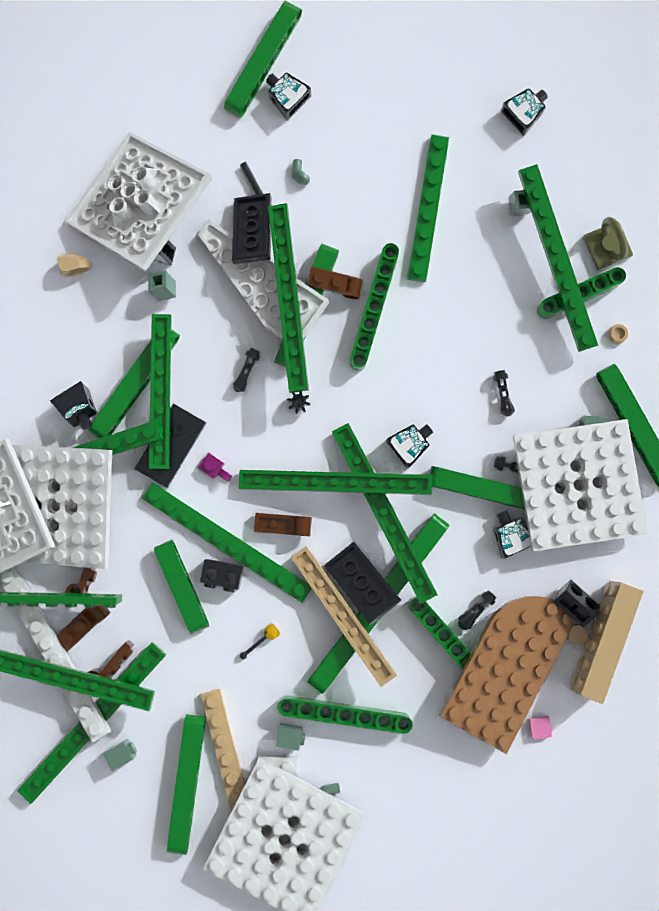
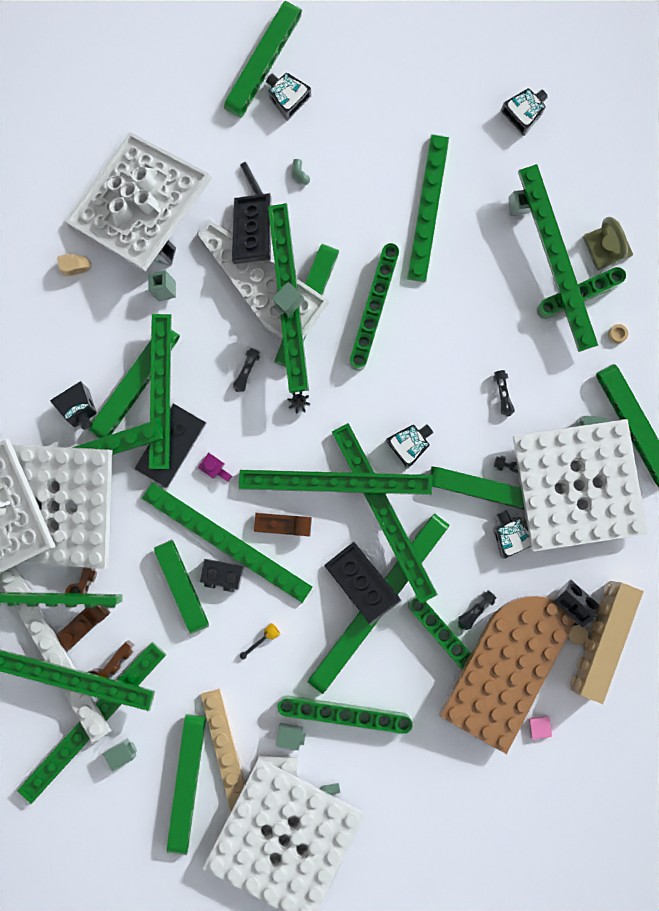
tan plate [291,546,398,687] -> none
reddish brown plate [306,266,363,300] -> none
none -> sand green brick [272,282,305,317]

